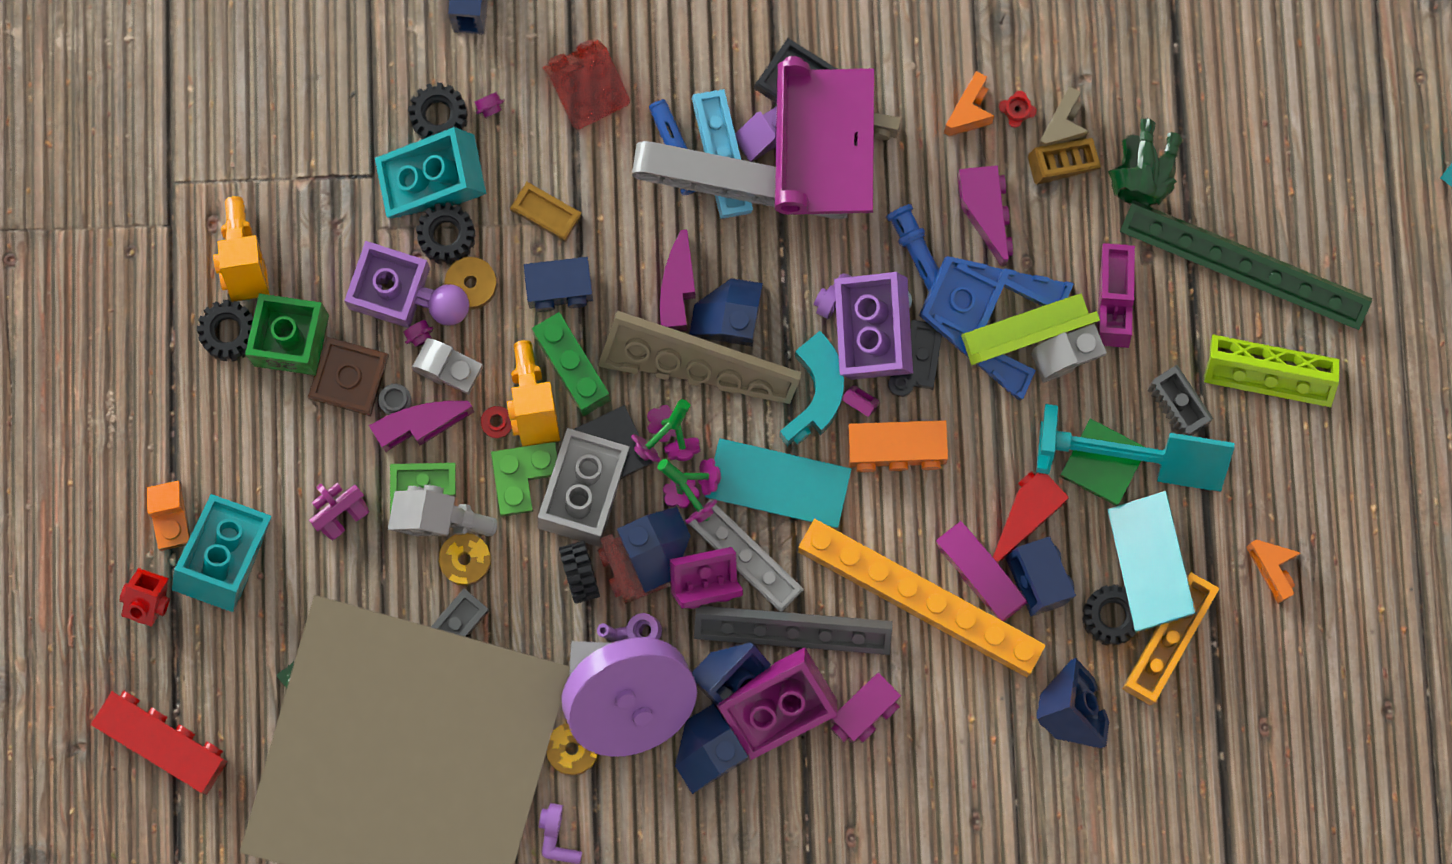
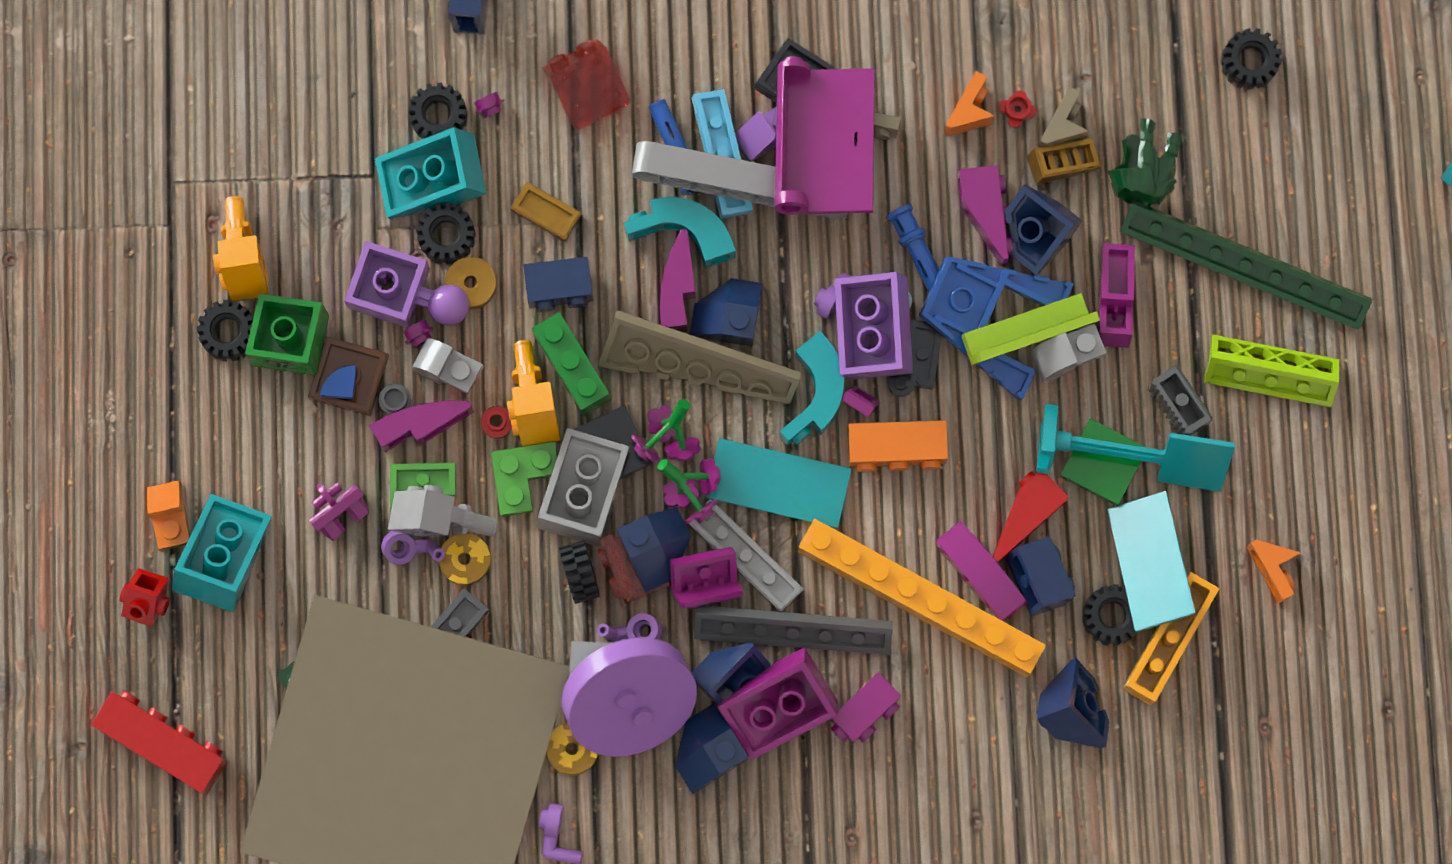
none -> blue tile [320,366,357,400]
none -> medium lavender plate [381,531,445,565]
none -> teal arch [623,197,736,268]
none -> dark blue slope [1005,184,1083,275]
none -> black tyre [1220,28,1282,90]

